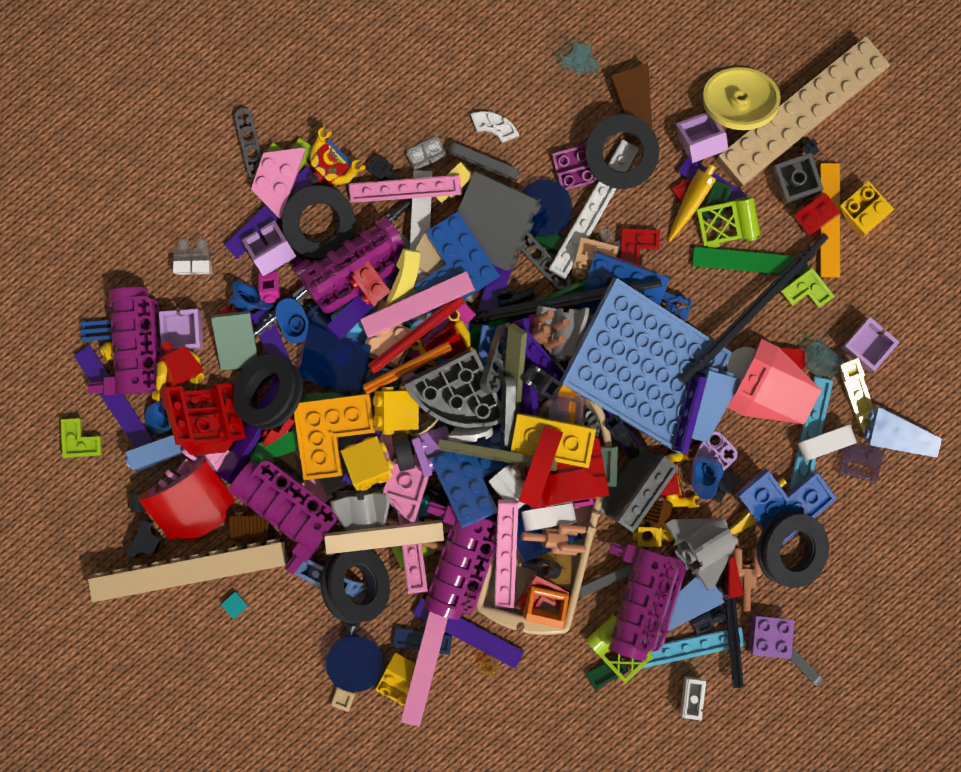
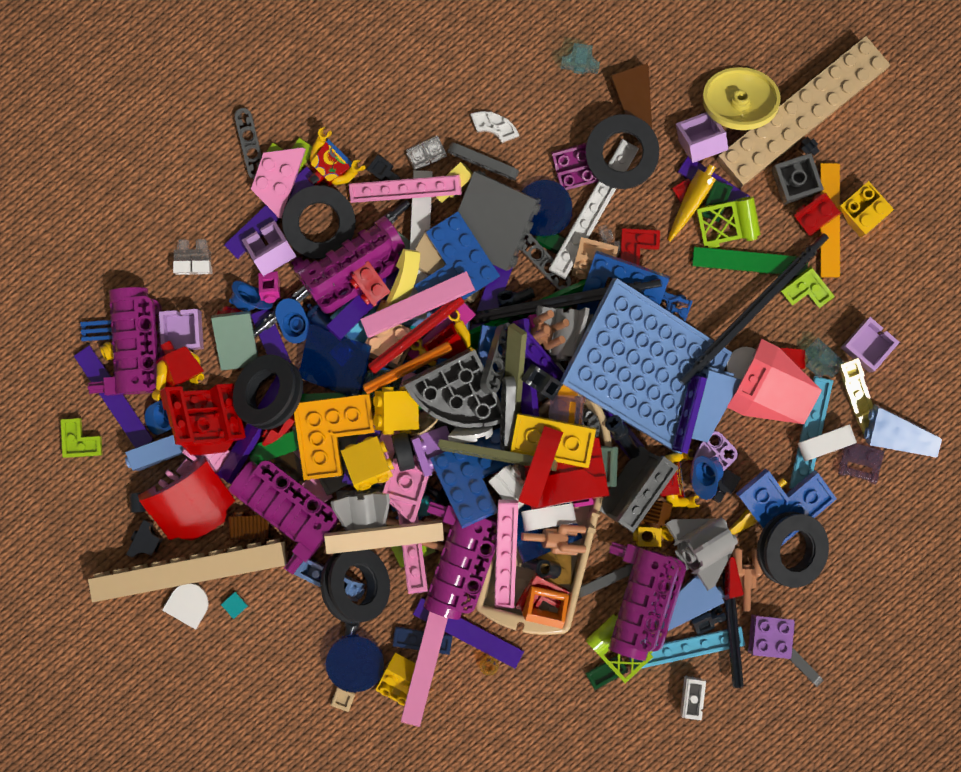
none -> white tile [163,584,209,630]

